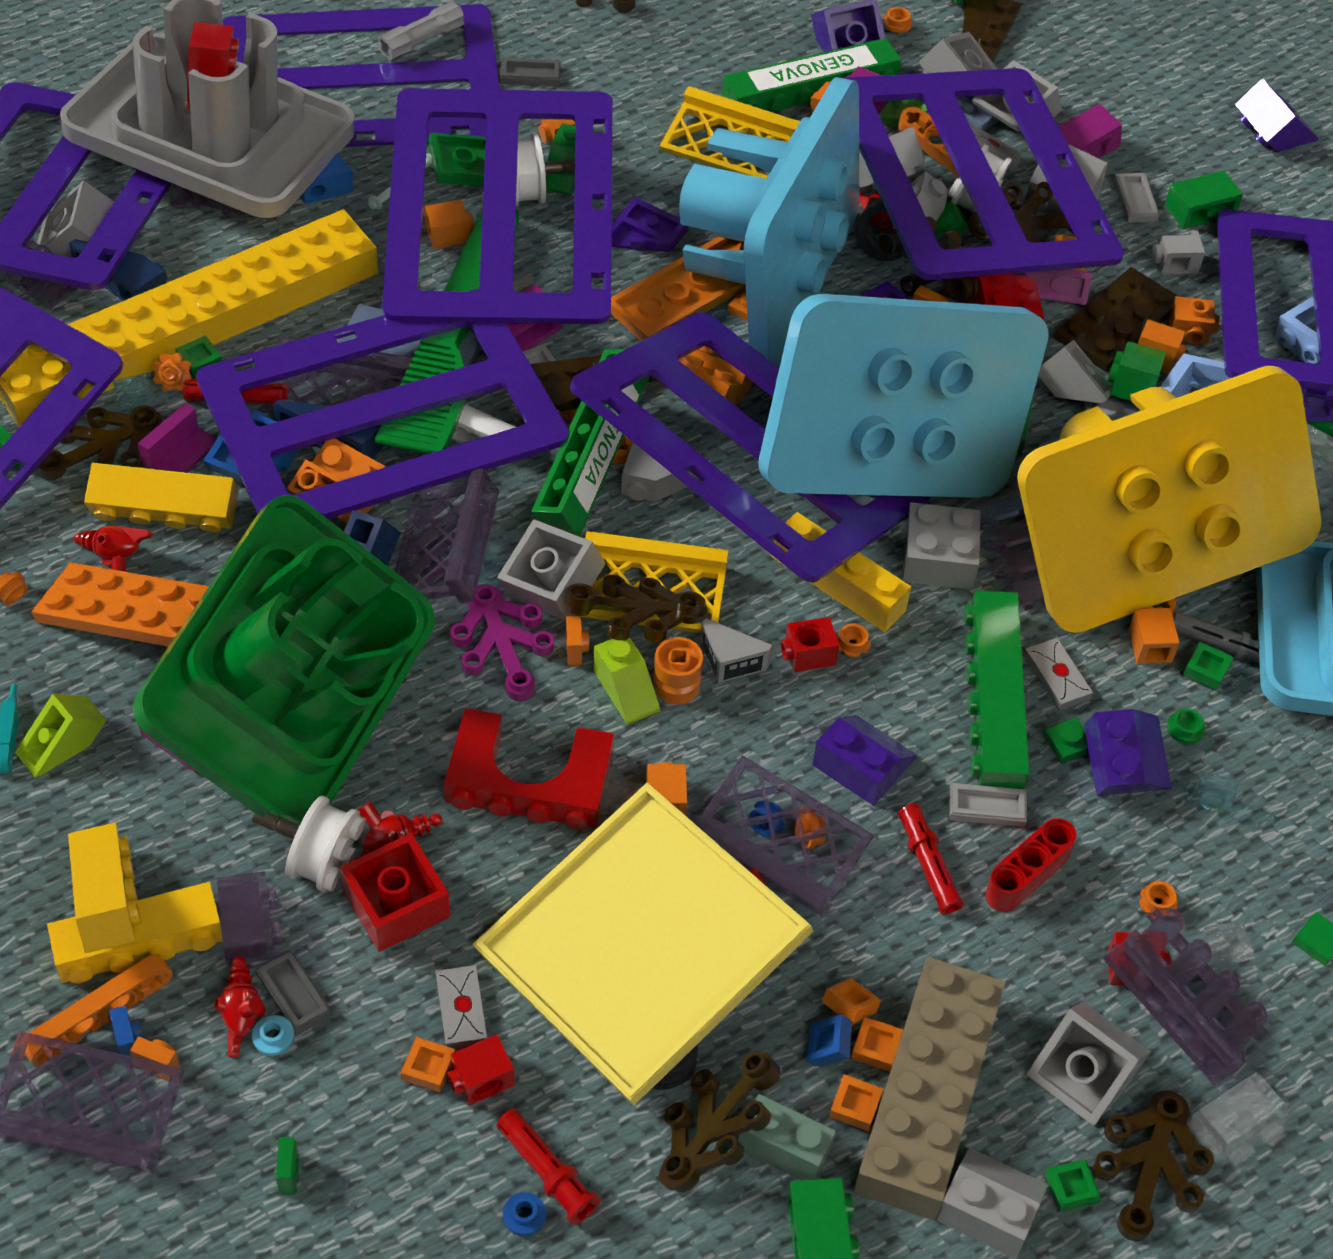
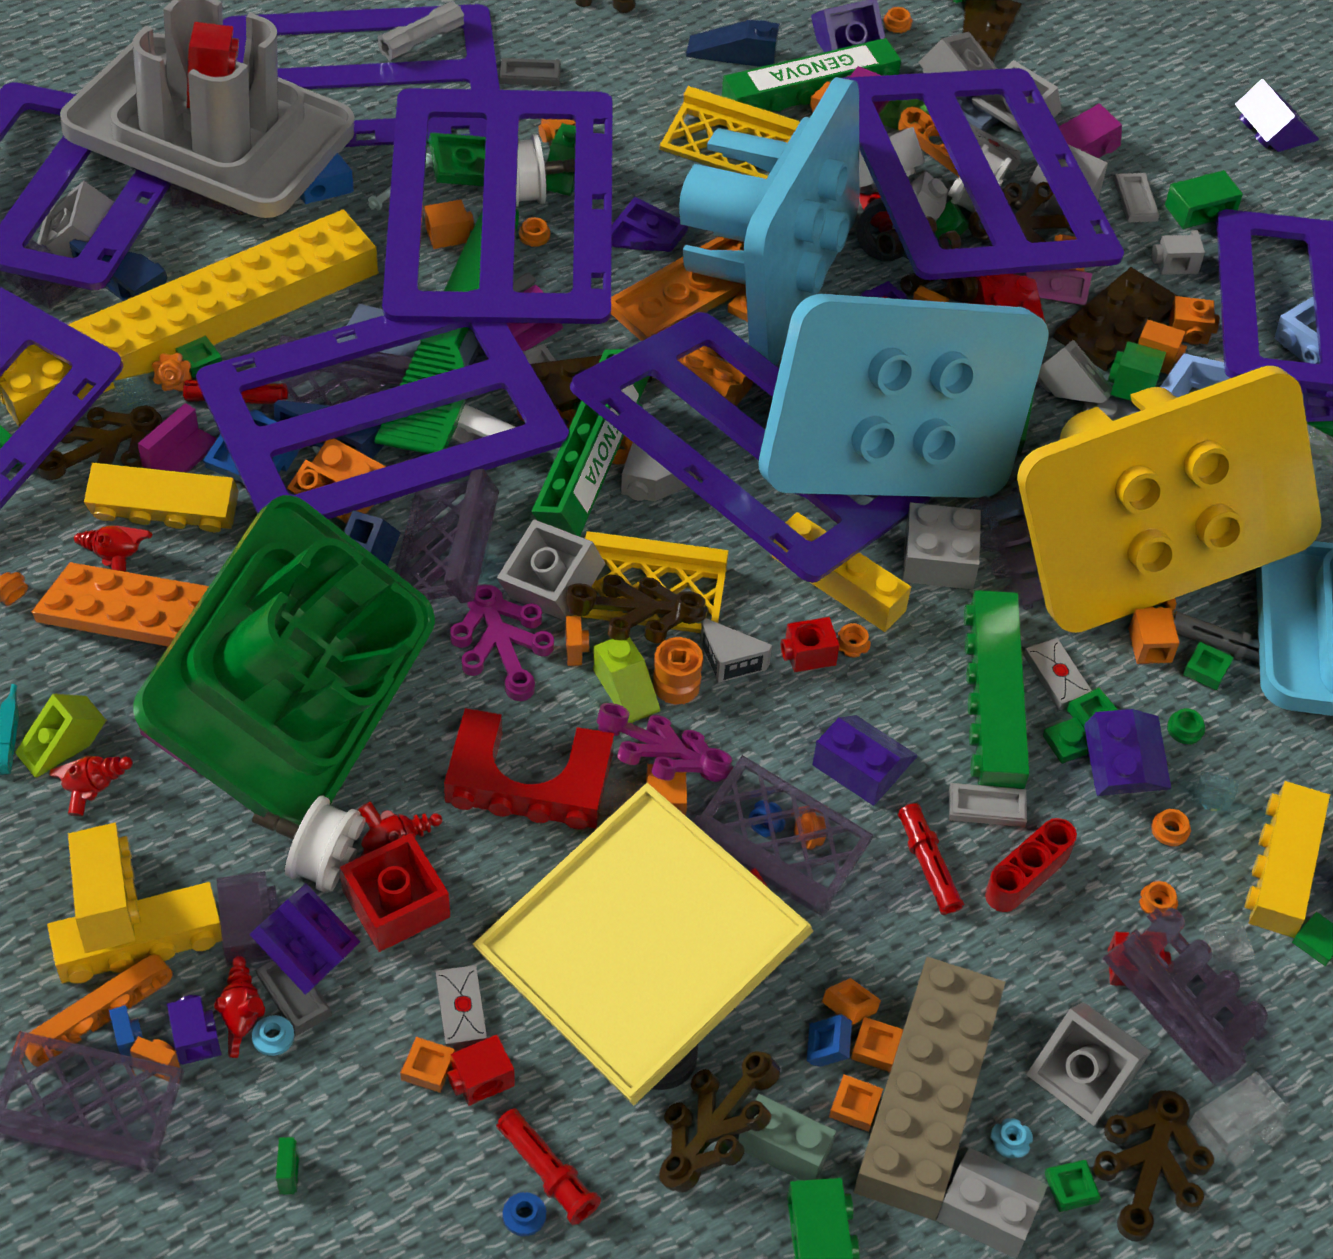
none -> red piece [49,756,133,817]
none -> dark purple brick [167,995,222,1065]
none -> dark purple slope [249,883,361,995]
none -> orange plate [519,217,551,247]
none -> magenta plant [596,703,733,782]
none -> dark blue slope [686,20,779,67]
none -> medium azure plate [991,1118,1033,1158]
none -> green plate [1067,688,1118,729]
none -> orange plate [1151,809,1191,846]
none -> yellow brick [1245,781,1330,938]

